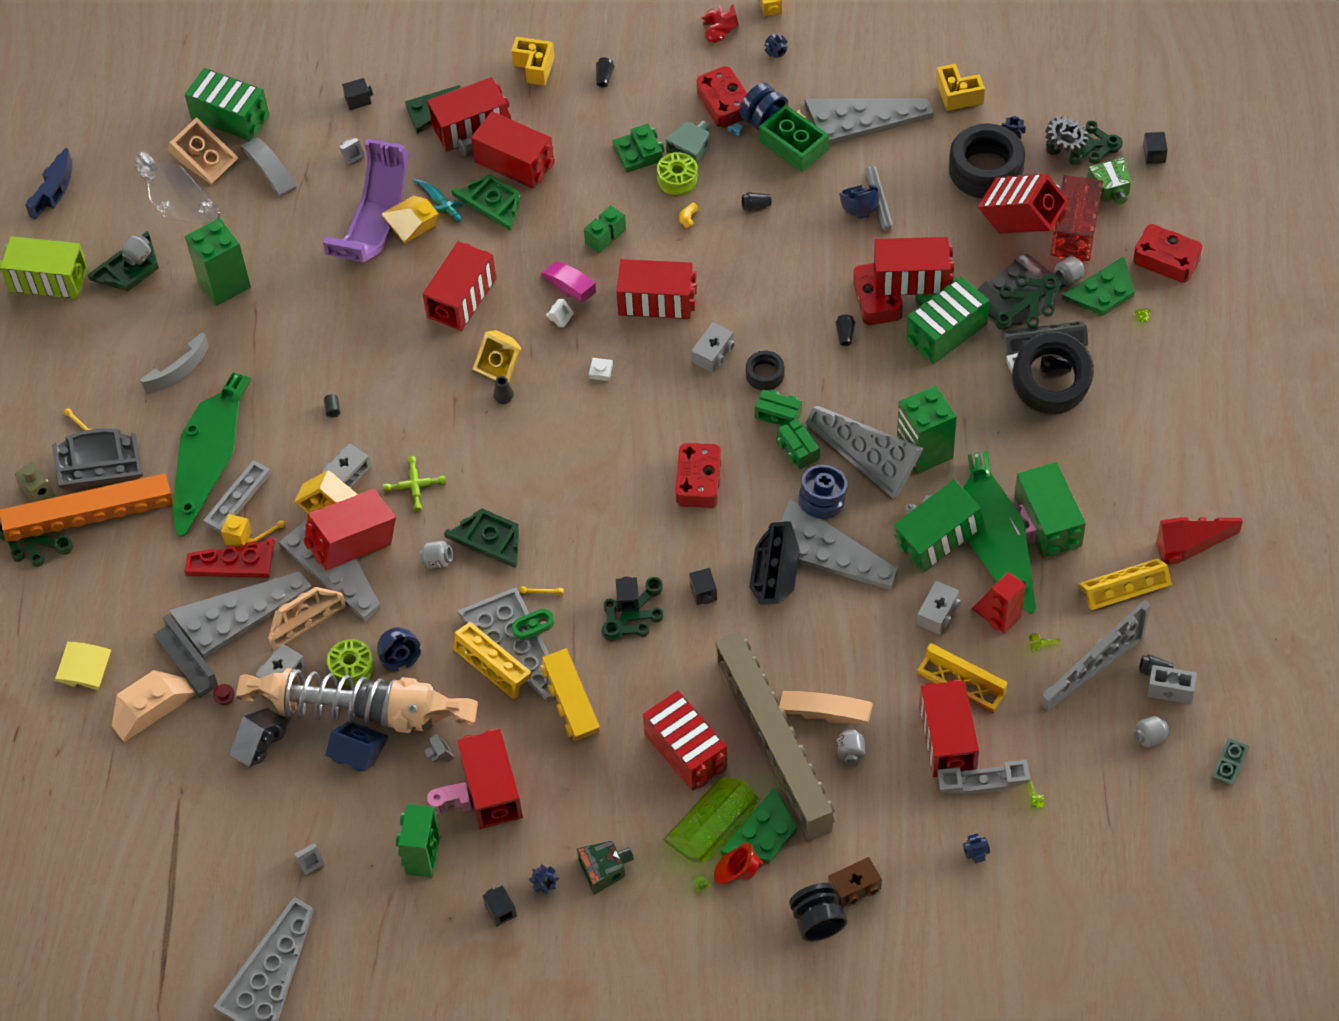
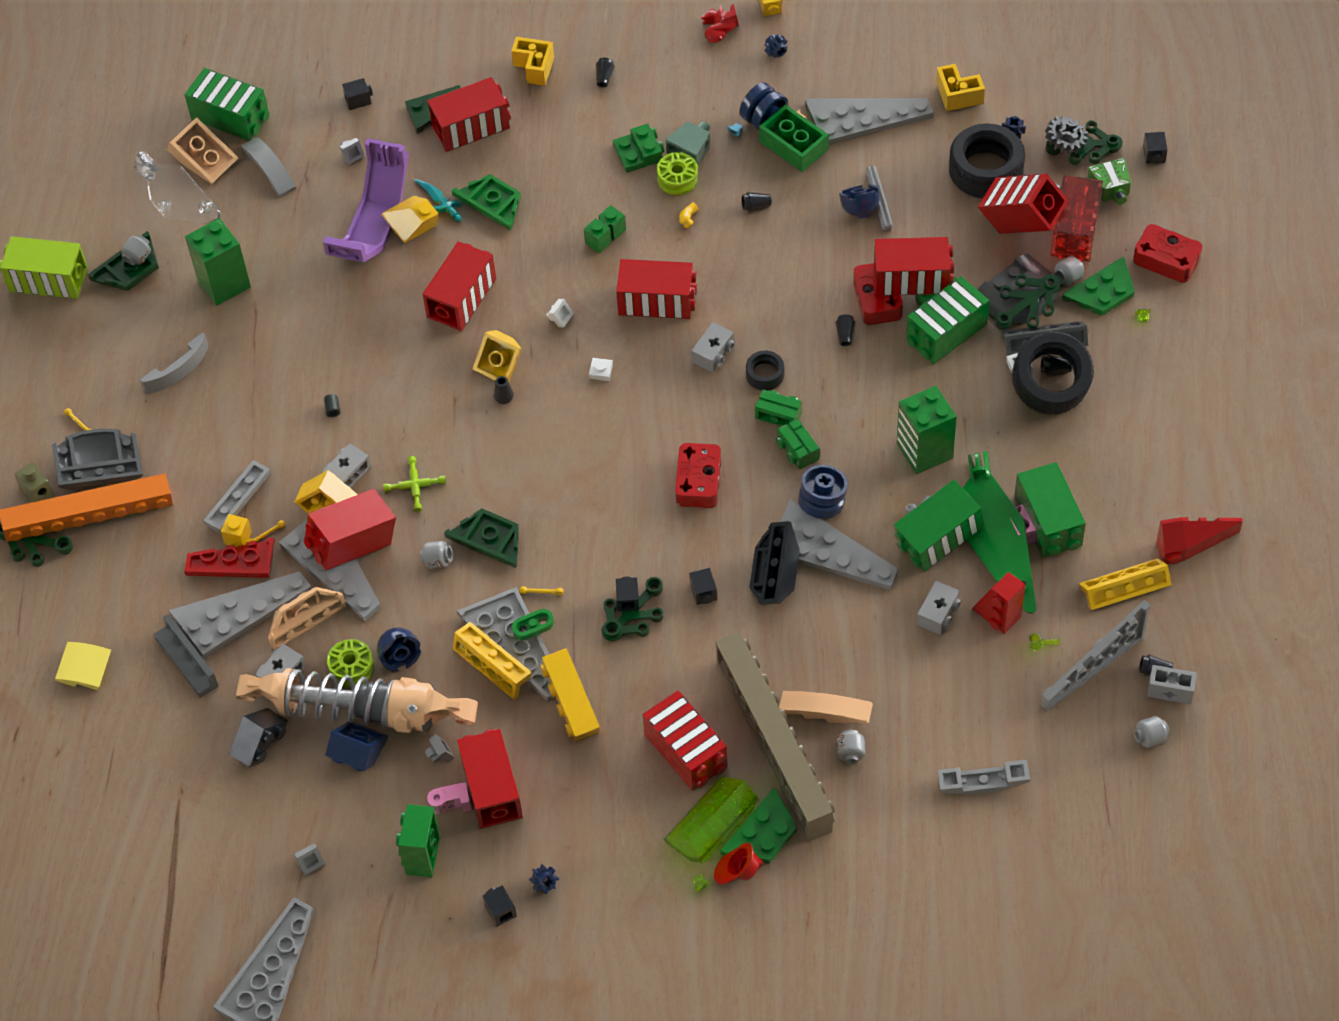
dark blue slope [25,148,72,219] -> none
light nougat wedge [112,670,197,743] -> none
green wing [172,372,251,536] -> none
dark red plate [212,684,235,705] -> none
light grey bush [457,137,473,157] -> none
red brick [471,111,555,189] -> none
dark pink slope [541,261,596,304] -> none
torso [577,841,634,894] -> none
red axle [696,66,747,128] -> none
black wheel [789,883,847,942] -> none
light grey wing [805,406,923,499] -> none
reddish brown brick [828,857,882,907] -> none
yellow fence [917,643,1008,713] -> none
red brick [919,680,979,777] -> none
dark blue gear [963,833,990,863] -> none
clear neon green hand [1027,779,1044,808] -> none
sand green slope [1212,738,1249,785] -> none

